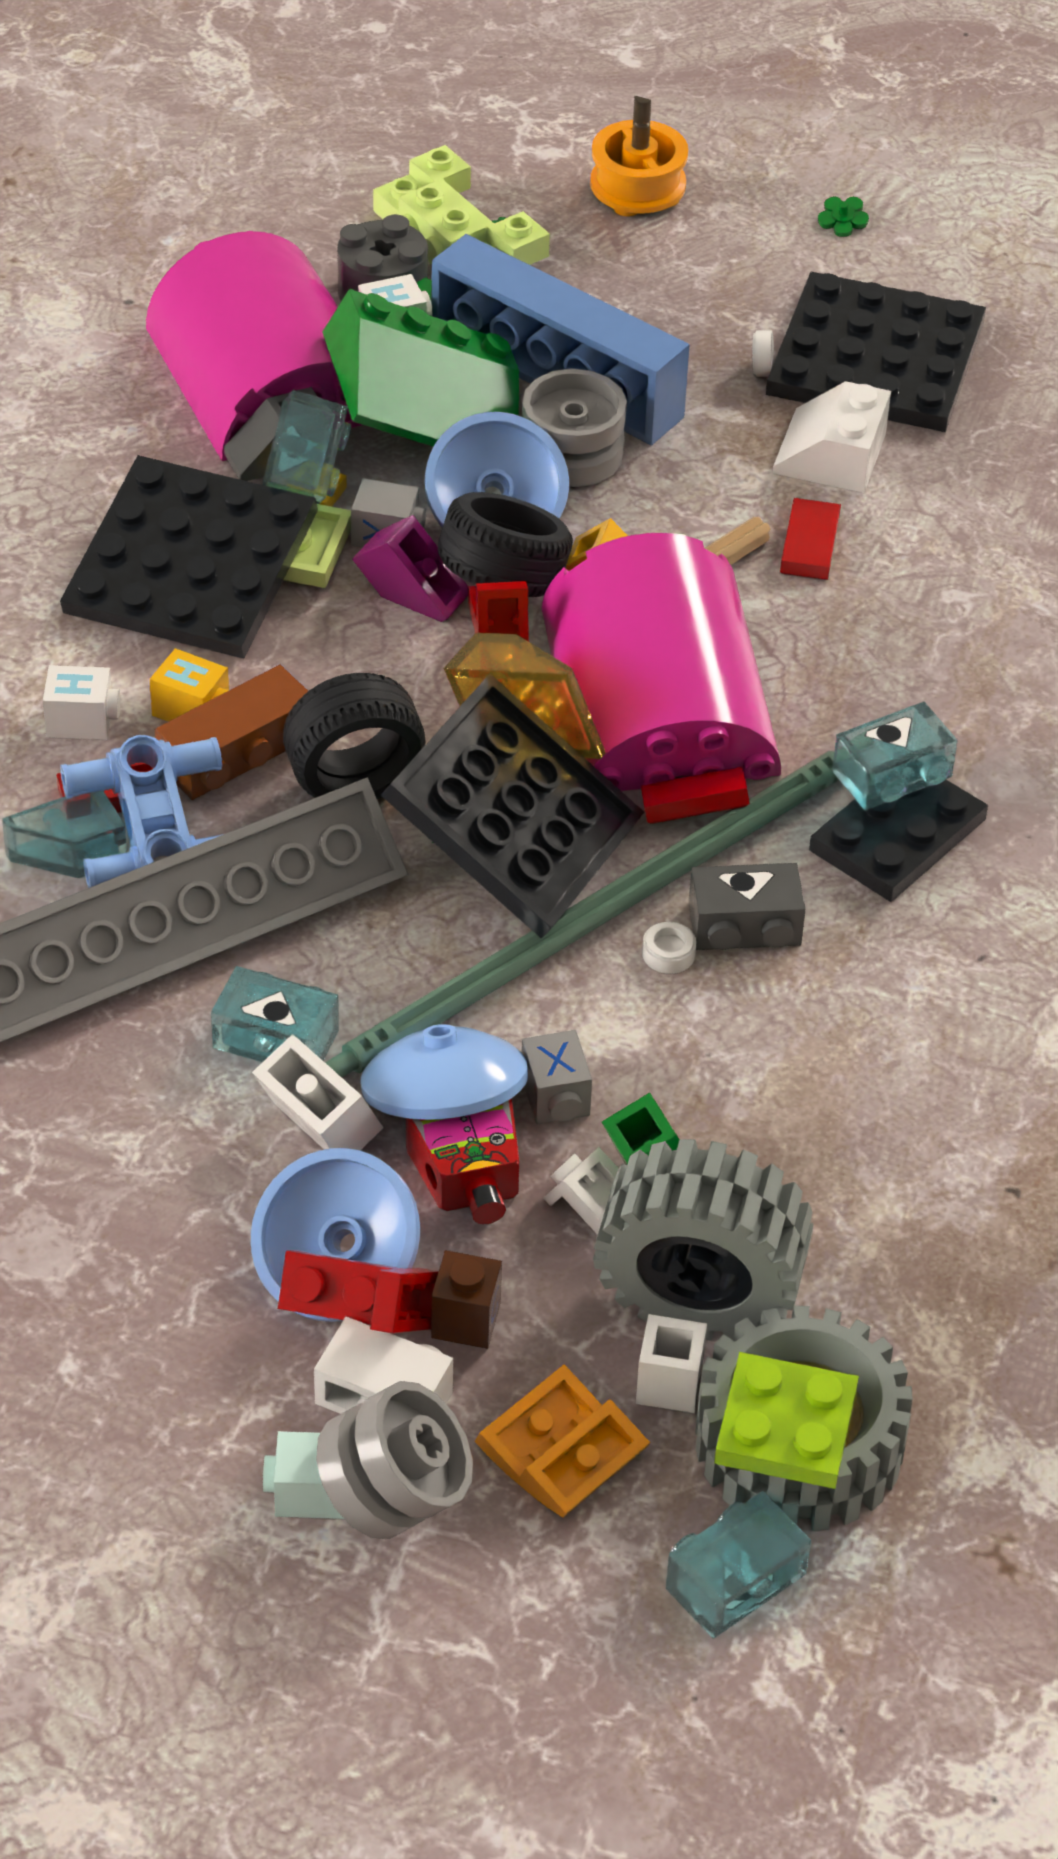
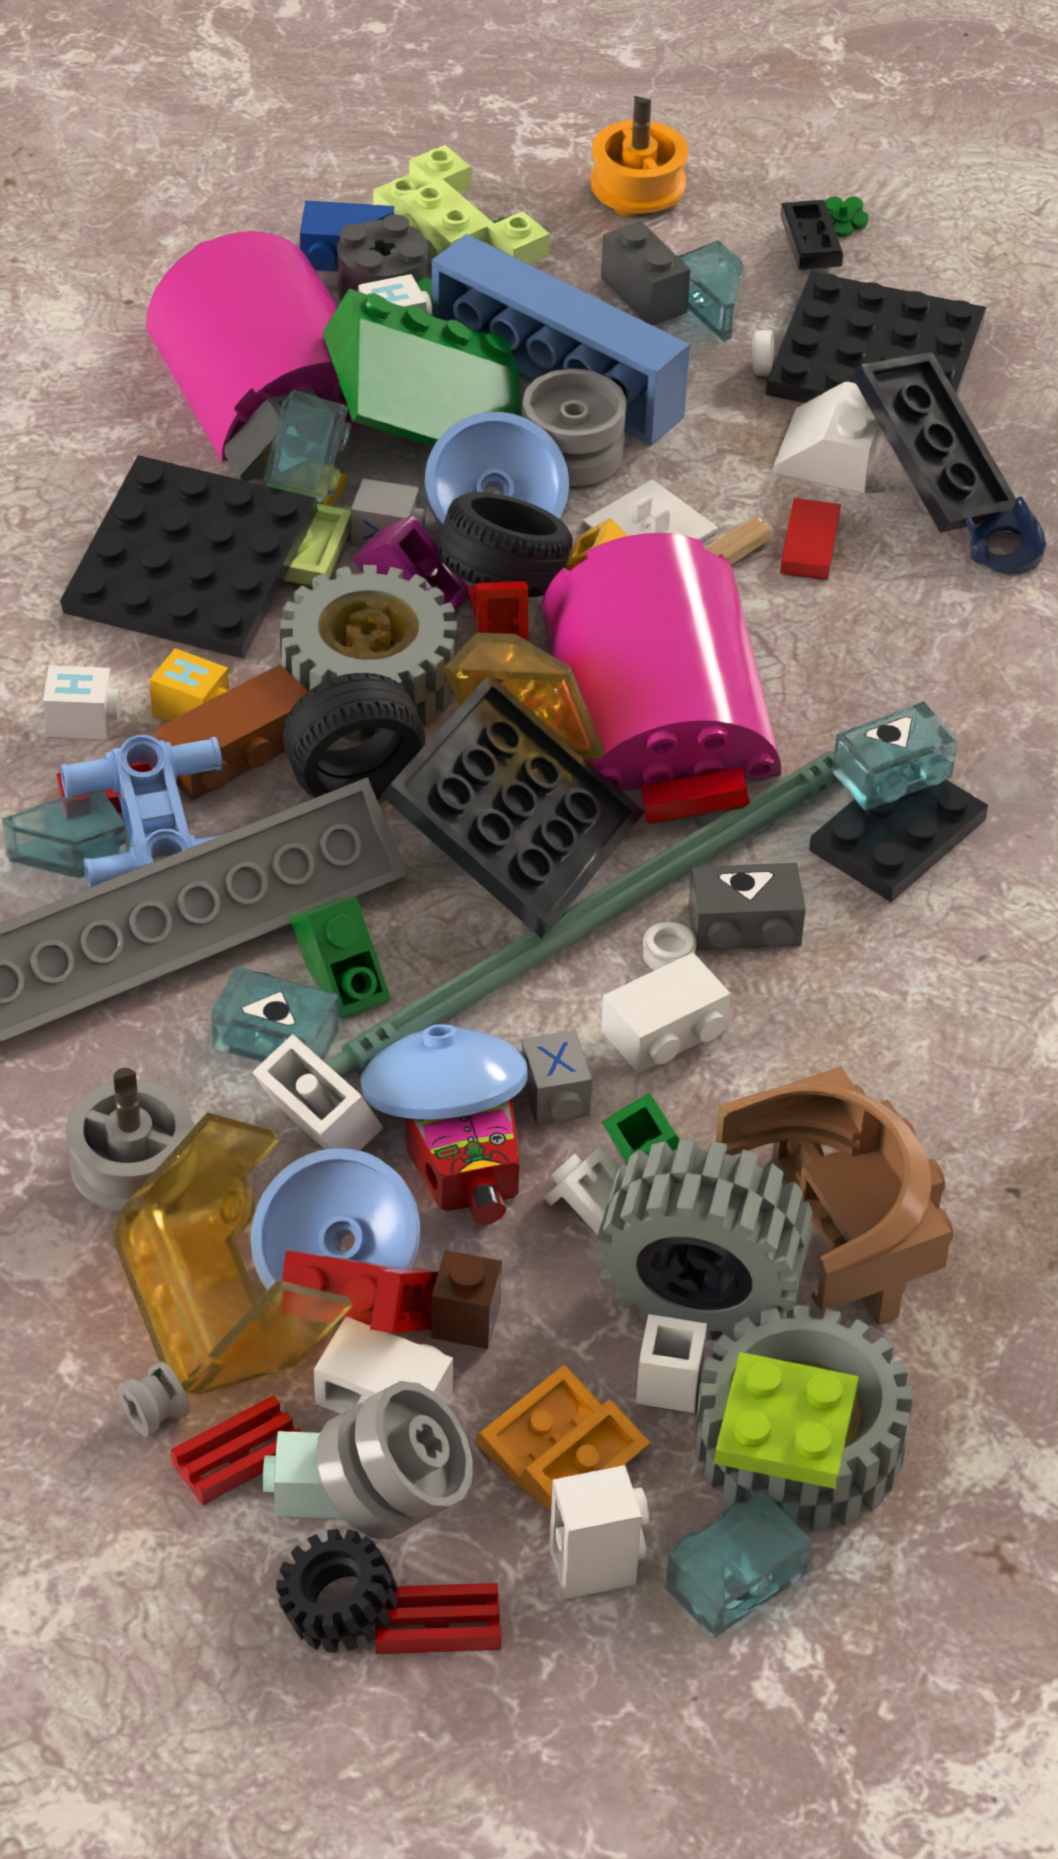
none -> light grey wheel [66,1068,195,1213]
none -> clear yellow windscreen [113,1112,352,1395]
none -> light grey wheel [117,1361,190,1437]
none -> red tile [171,1395,302,1505]
none -> black tyre [276,1529,398,1653]
none -> light grey wheel [280,565,457,741]
none -> green slope [289,897,391,1018]
none -> blue slope [300,200,394,272]
none -> red tile [375,1583,501,1654]
none -> white brick [549,1465,649,1600]
none -> white piece [582,479,718,541]
none -> dark grey brick [601,221,690,326]
none -> white brick [601,952,731,1073]
none -> clear light blue slope [678,240,745,342]
none -> medium nougat piece [716,1066,953,1325]
none -> black plate [780,200,843,270]
none -> black plate [852,352,1016,533]
none -> dark blue piece [966,496,1046,574]

